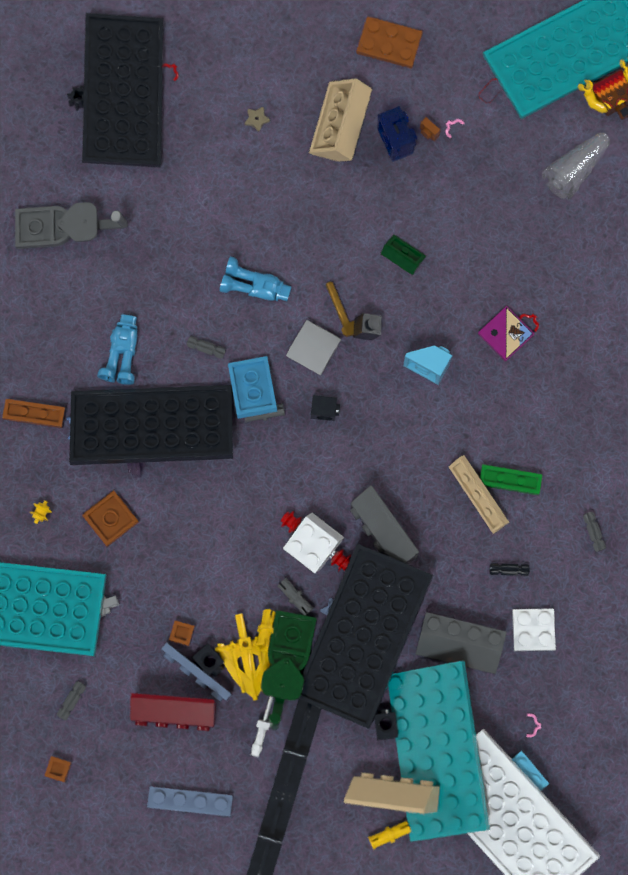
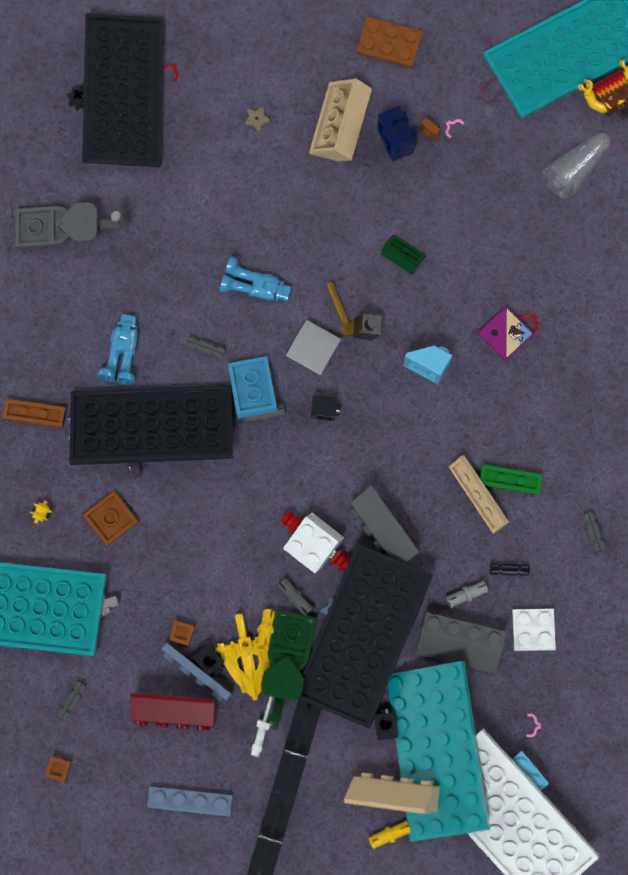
none -> light grey pin [446,580,488,608]

